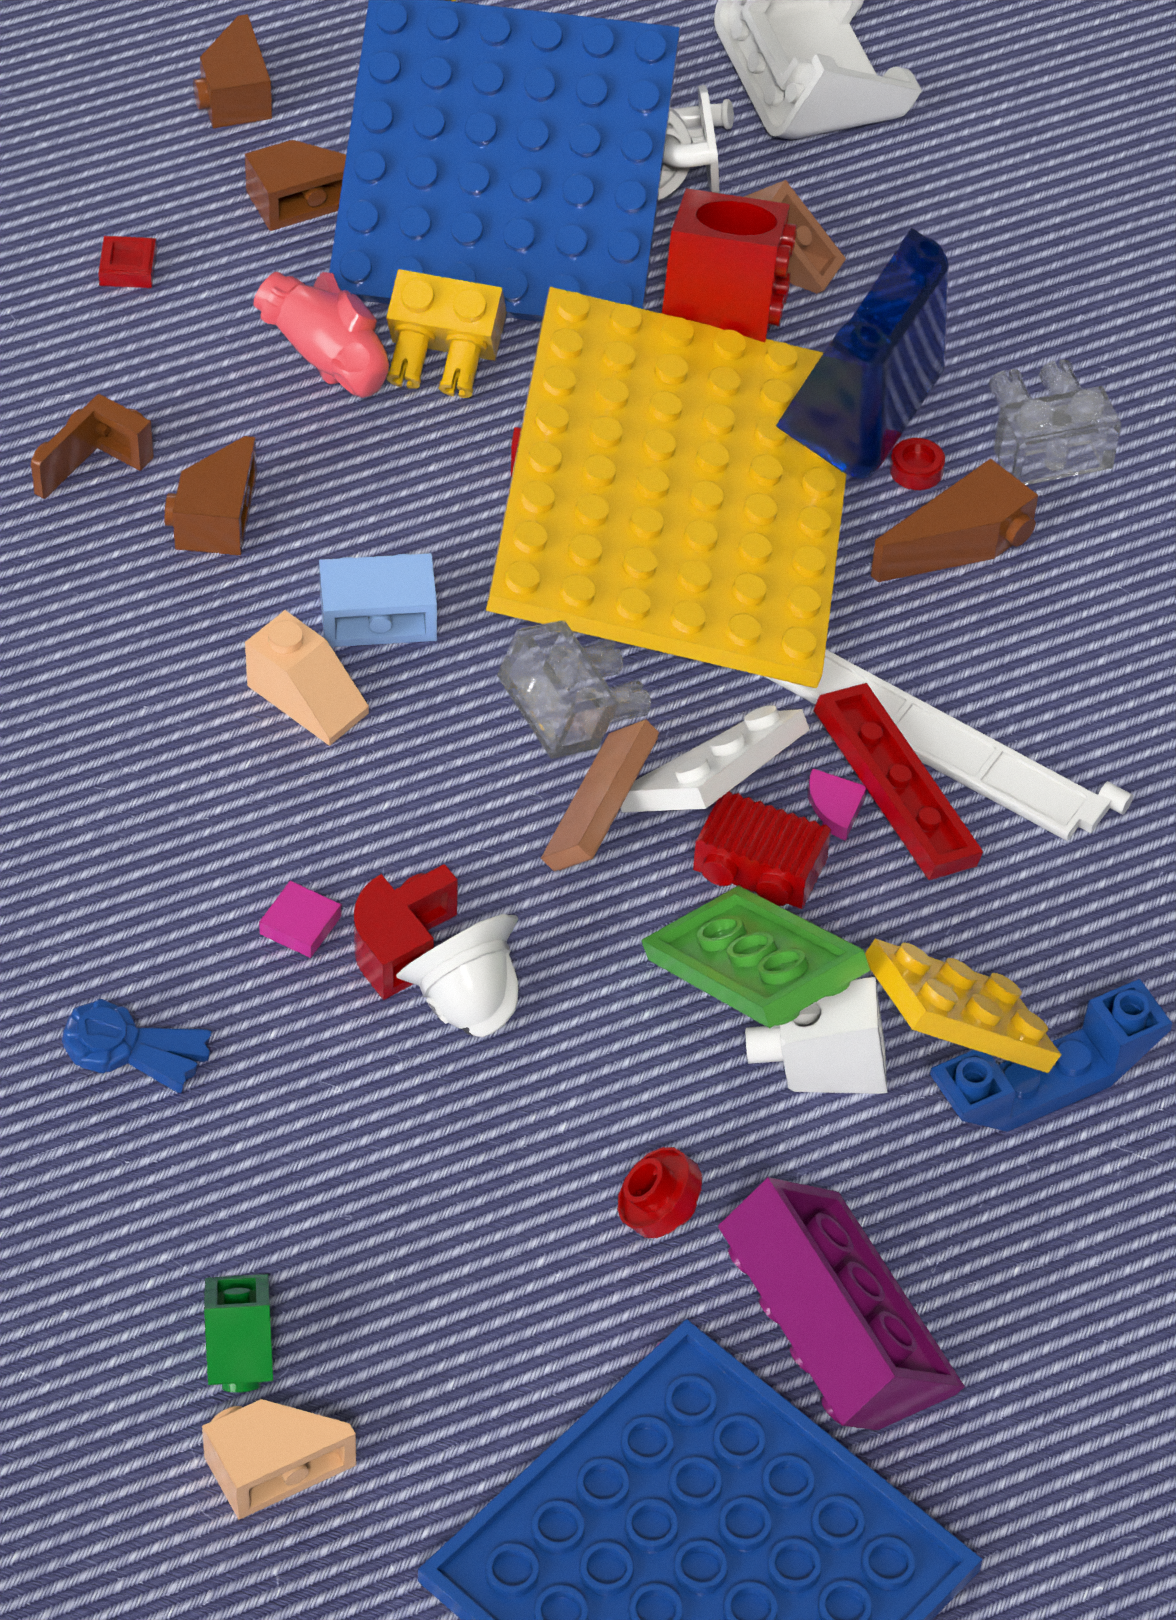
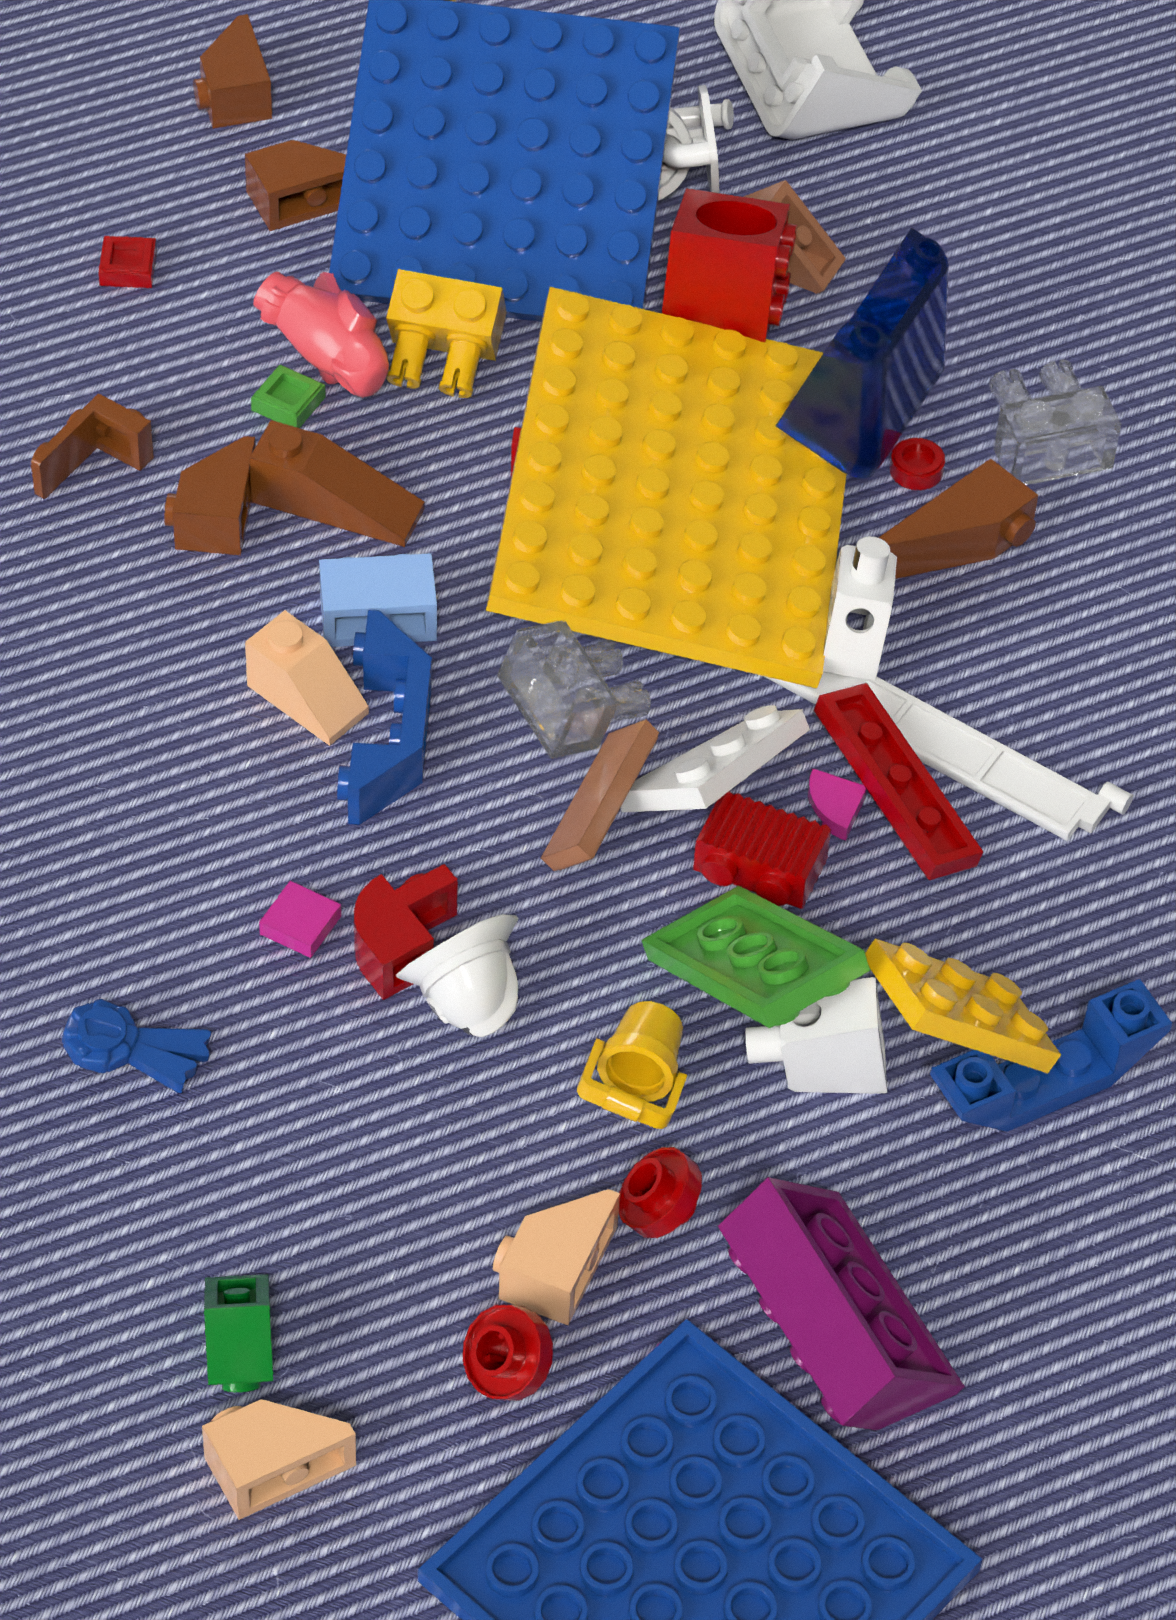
none -> dark orange slope [250,420,425,547]
none -> bright green tile [251,365,326,428]
none -> blue slope [337,610,432,825]
none -> red plate [463,1305,553,1401]
none -> light nougat slope [493,1189,620,1326]
none -> yellow piece [577,1001,687,1129]
none -> white torso [823,536,897,681]

